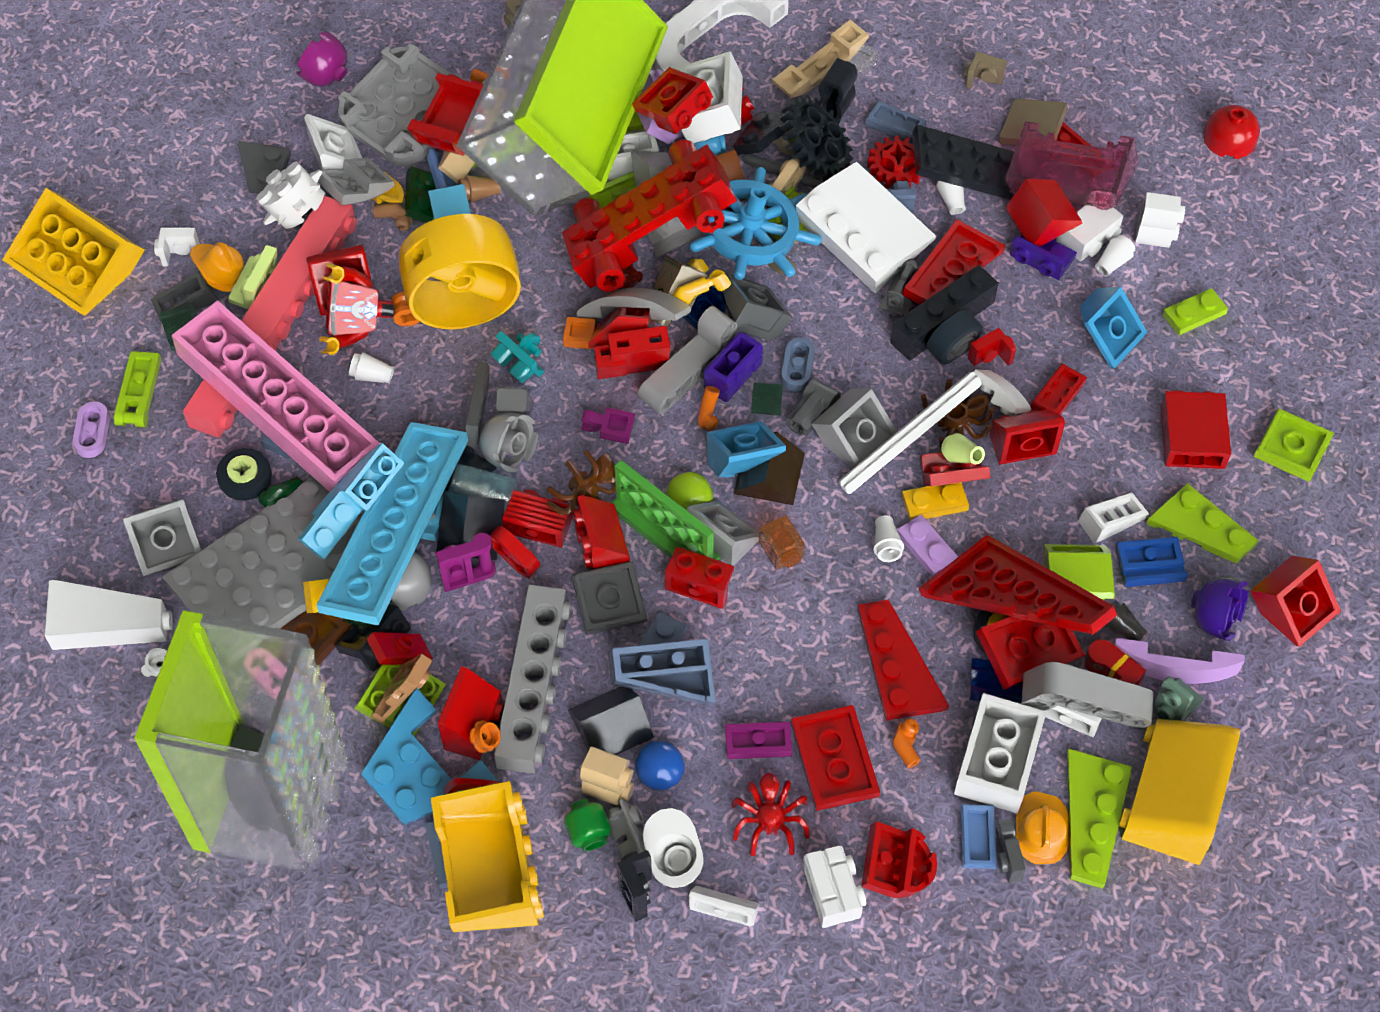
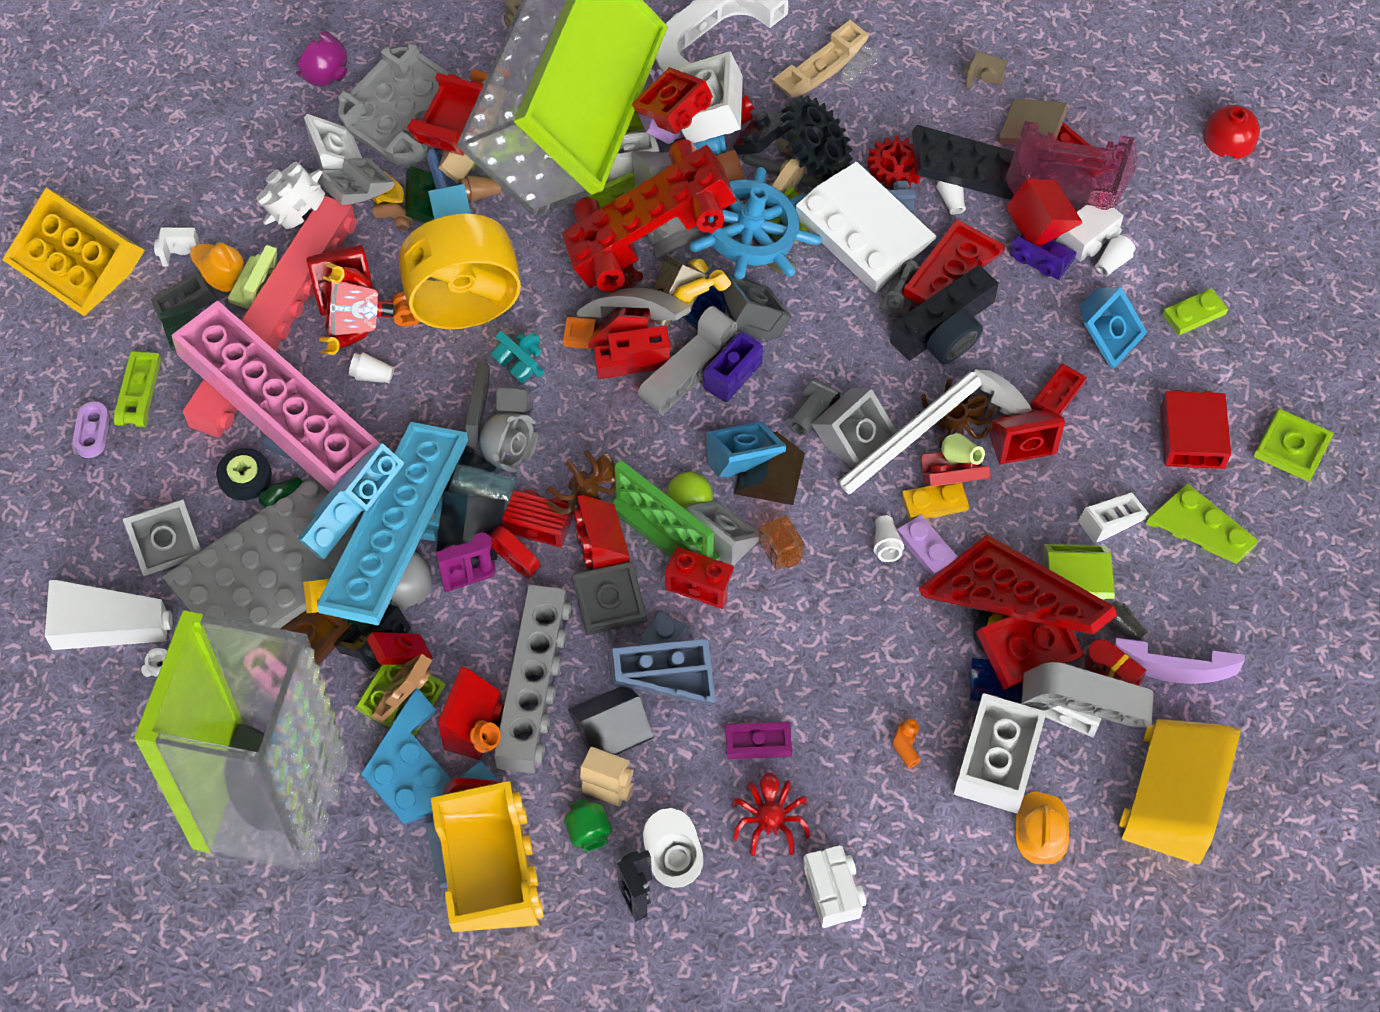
dark grey wing [238,141,291,194] -> none
magenta plate [581,407,635,444] -> none
light grey hinge [608,799,646,858] -> none
blue hair [634,741,685,790] -> none
white slope [689,886,760,927] -> none
orange arm [697,386,720,432] -> none
clear green plate [751,382,783,416] -> none
sand blue plate [781,337,815,392] -> none
red plate [791,705,880,811] -> none
black brick [818,58,858,120] -> none
red wing [857,599,949,721] -> none
red slope [861,821,937,898] -> none
sand blue plate [865,101,927,144] -> none
medium blue tile [961,804,997,869] -> none
red bracket [967,328,1016,366] -> none
dark grey plate [996,819,1026,883] -> none
lime wing [1067,748,1132,889] -> none
blue plate [1115,537,1188,587] -> none
white brick [1135,192,1185,248] -> none
sand green bracket [1153,676,1204,721] -> none
dark purple cylinder [1191,576,1249,641] -> none
red slope [1250,555,1341,647] -> none

